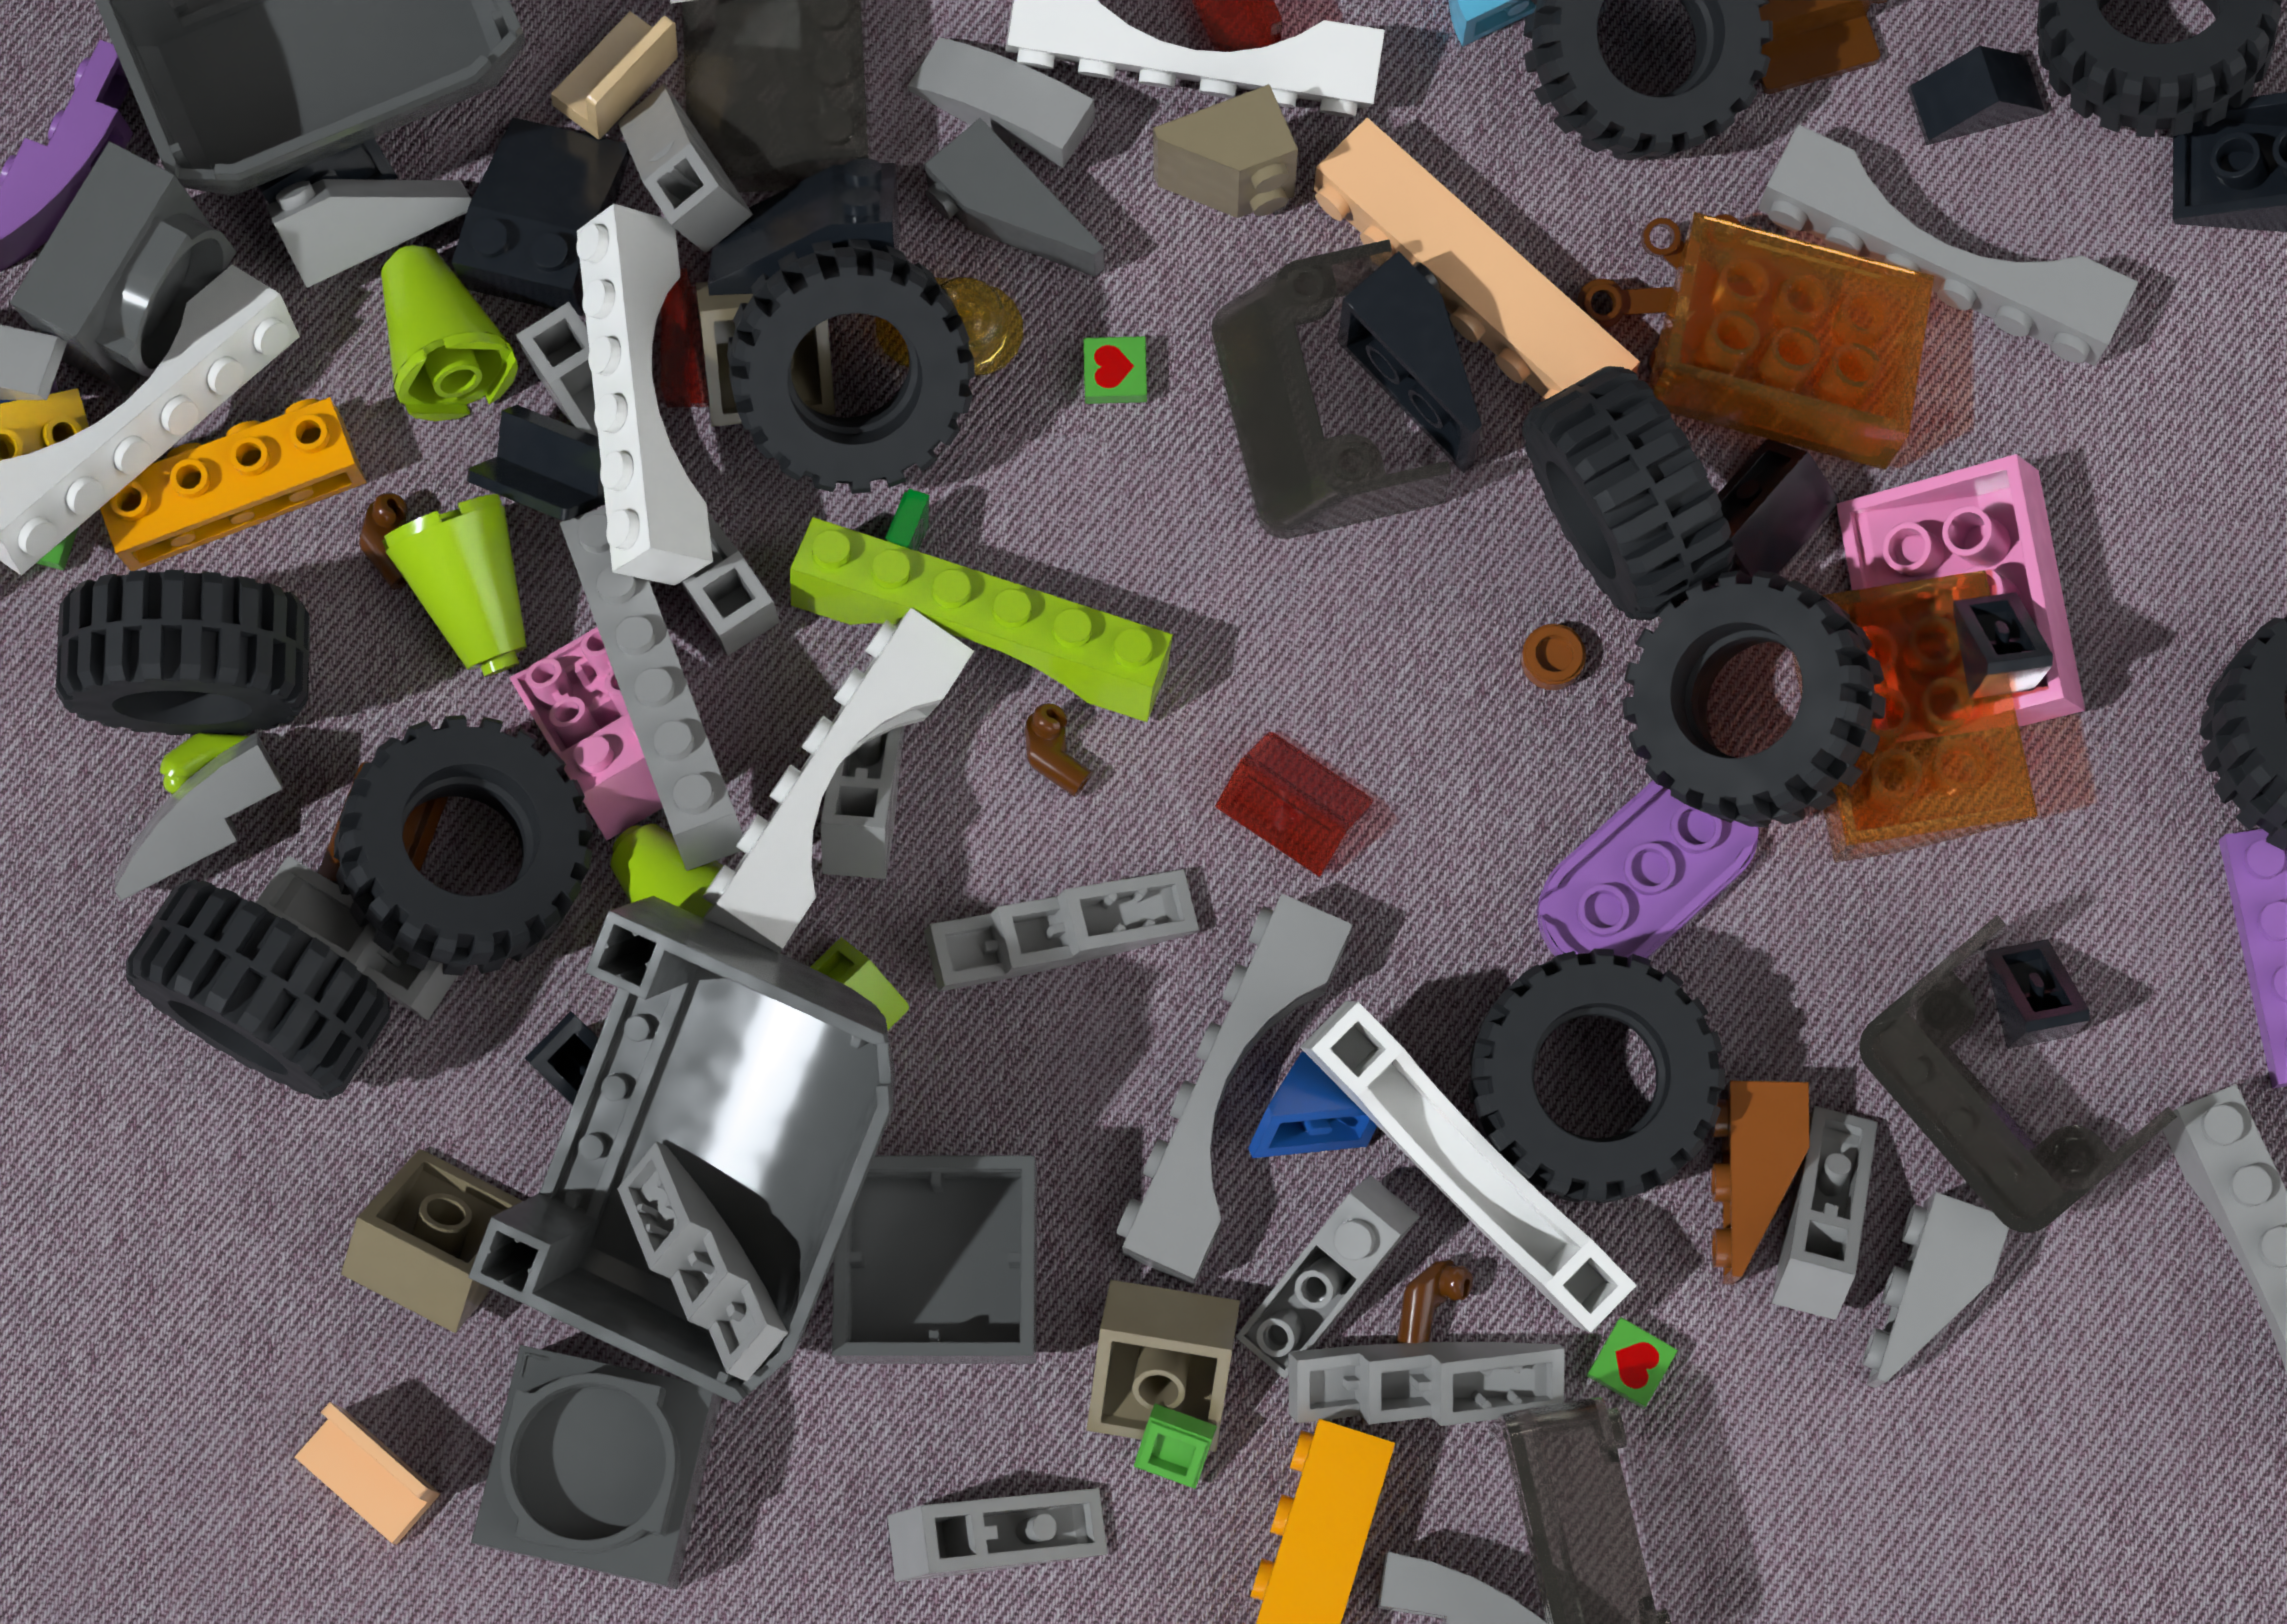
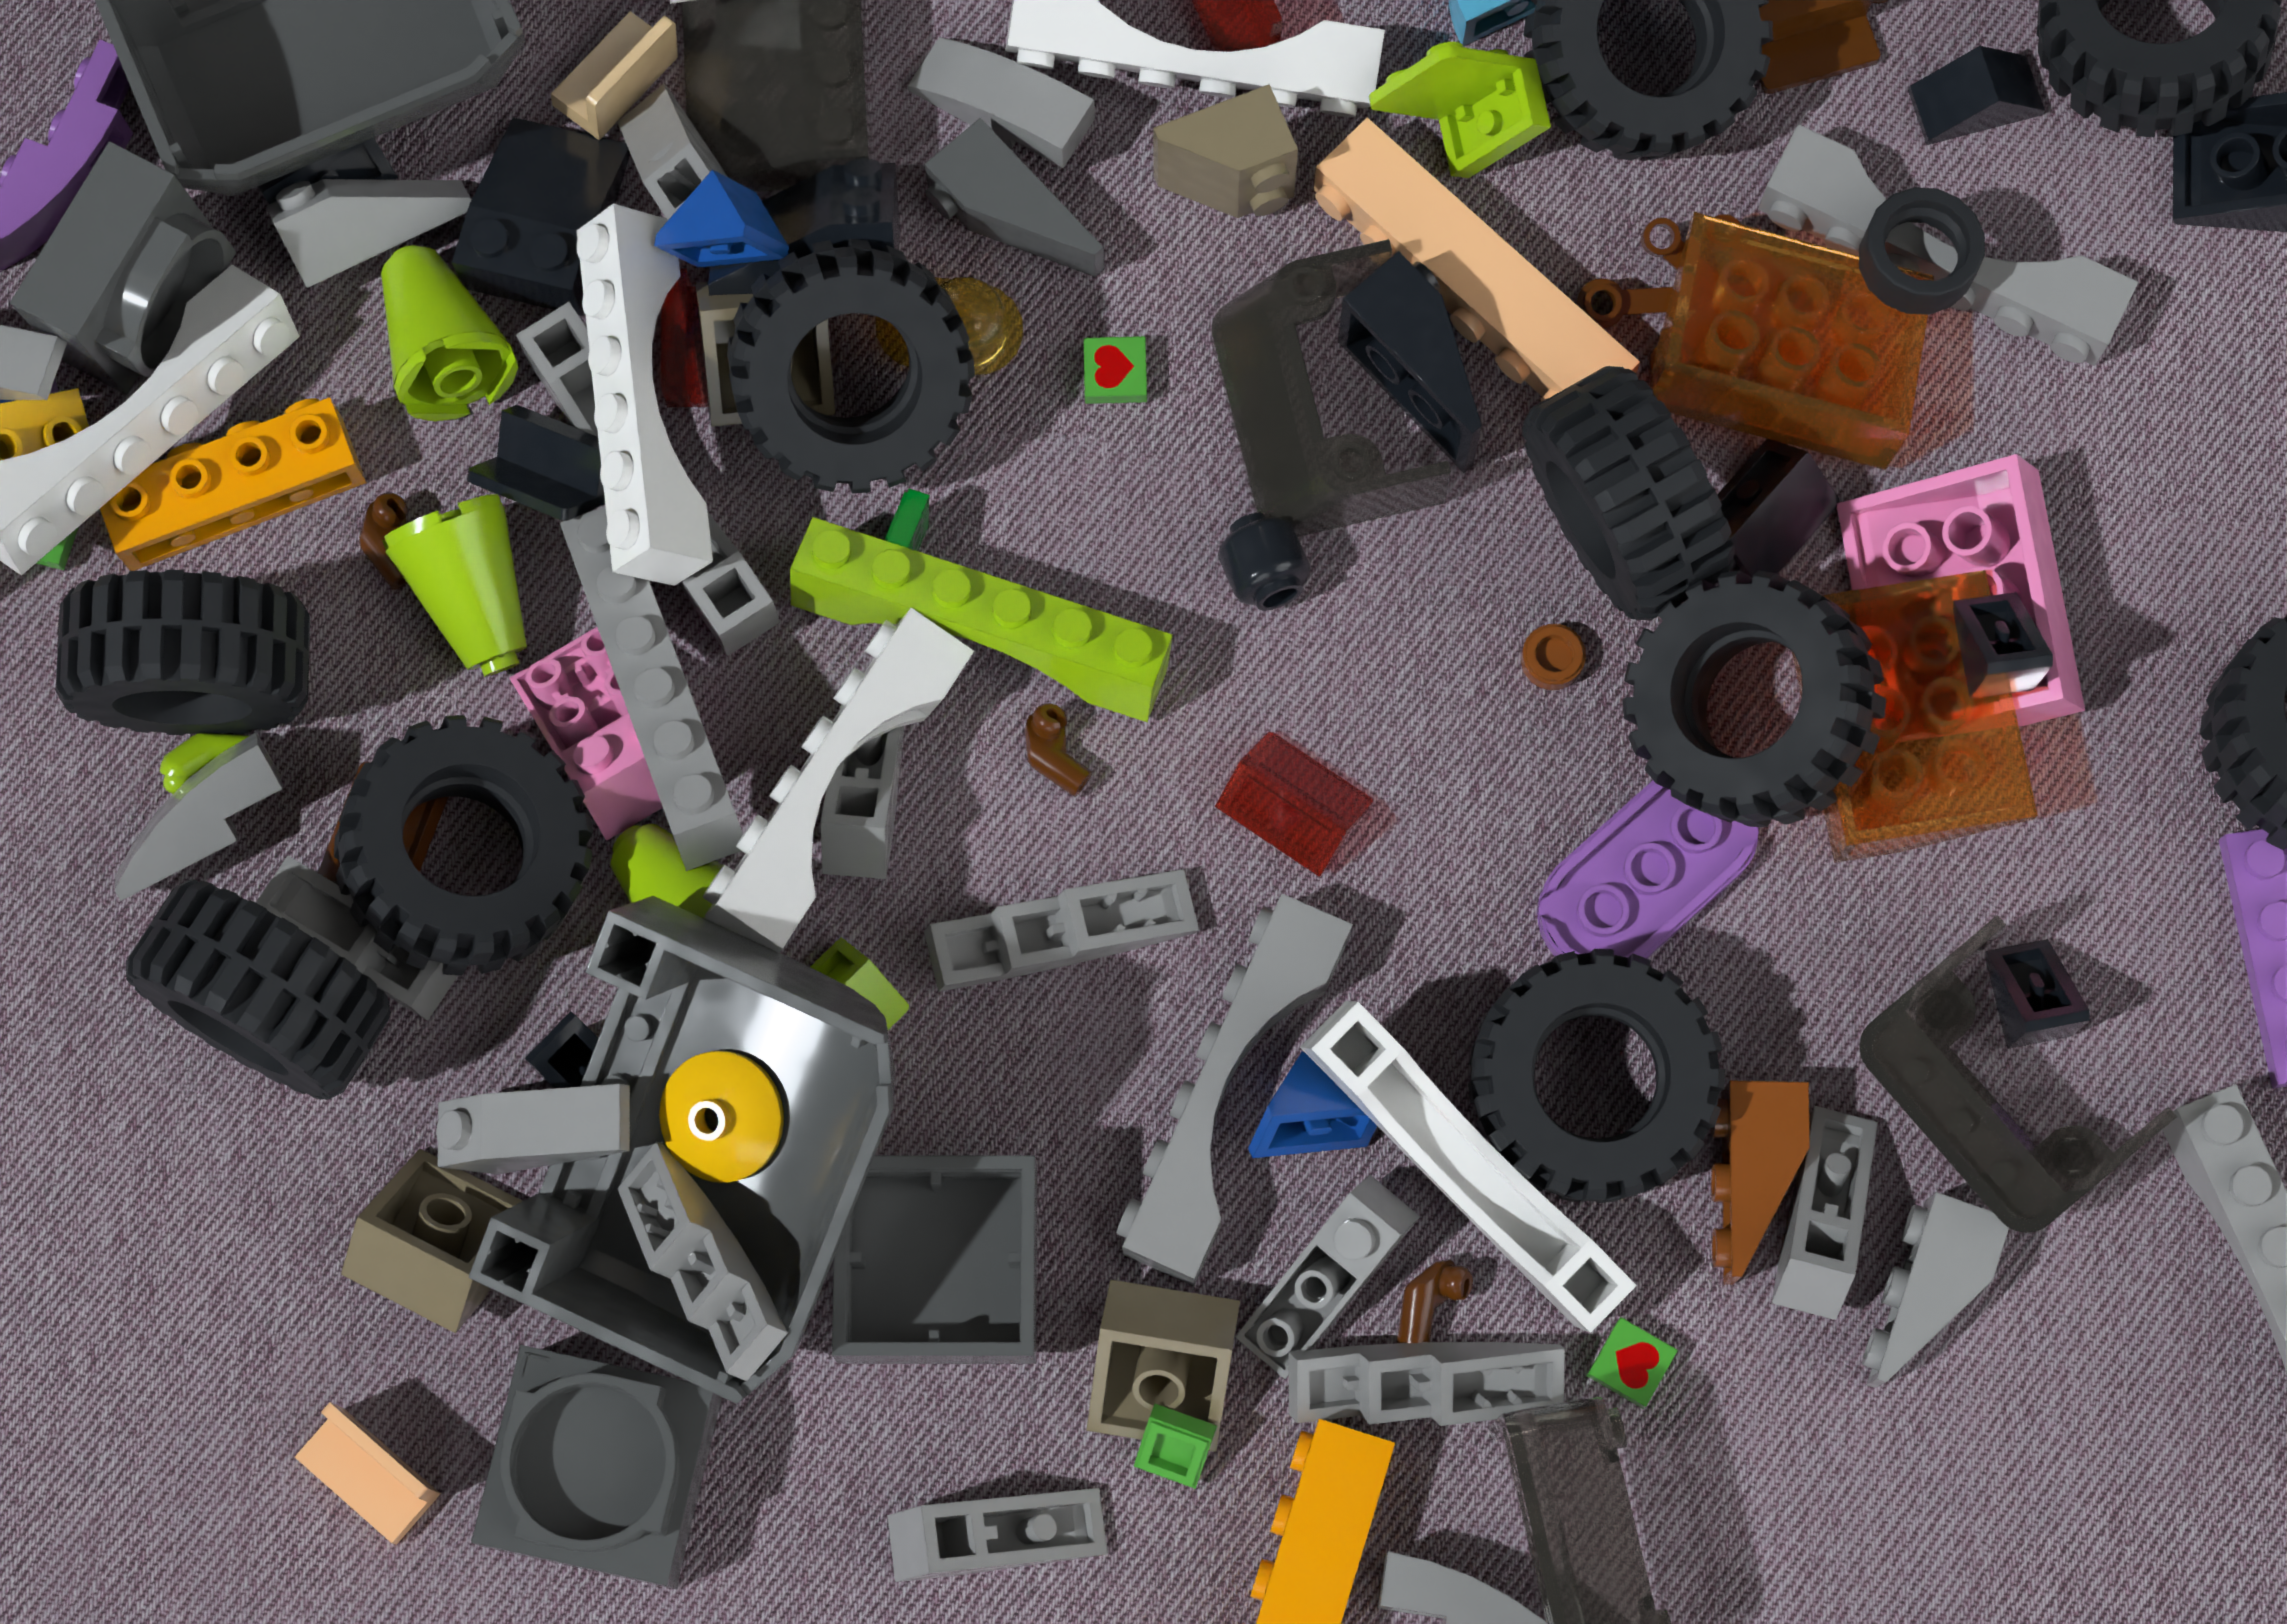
none -> light grey slope [436,1084,630,1174]
none -> blue slope [654,169,789,268]
none -> yellow dish [659,1050,784,1183]
none -> black head [1218,512,1311,611]
none -> lime bracket [1369,42,1551,178]
none -> black tyre [1859,187,1985,315]

